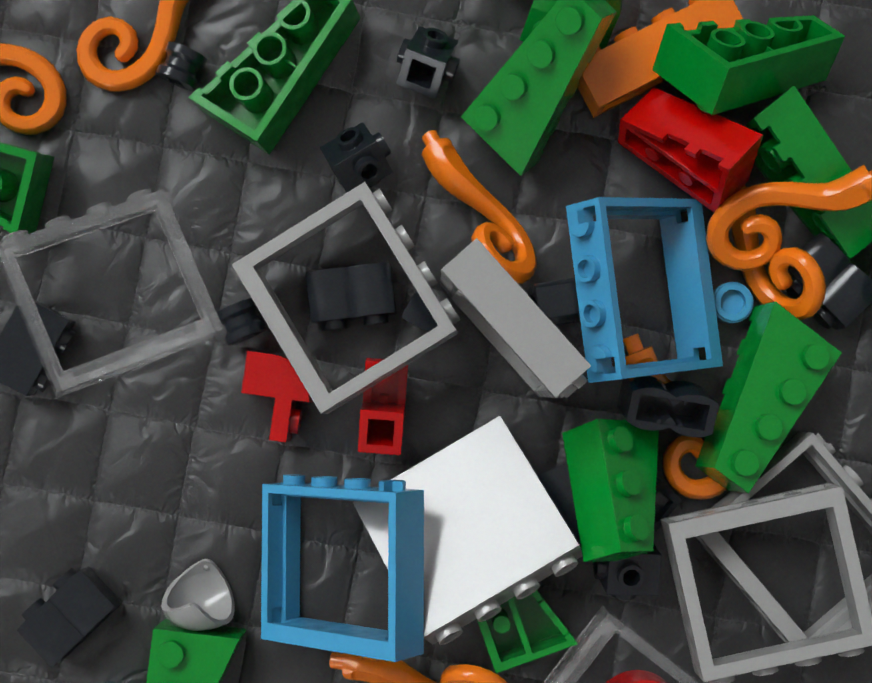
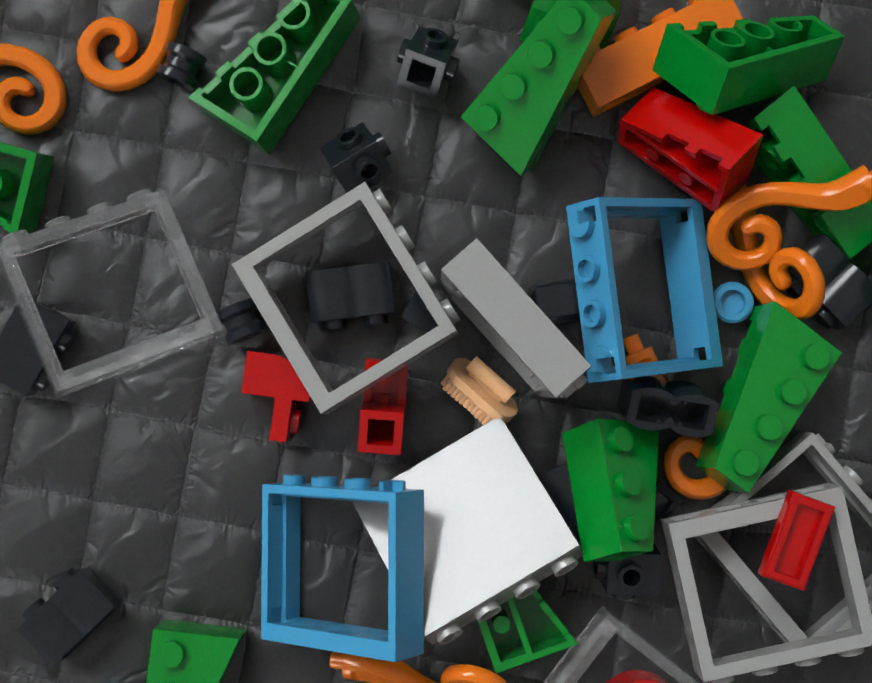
light grey helmet [161,559,235,631] -> none
orange plant [421,130,537,284] -> none
none -> light nougat piece [441,356,518,425]
none -> red tile [757,489,835,591]

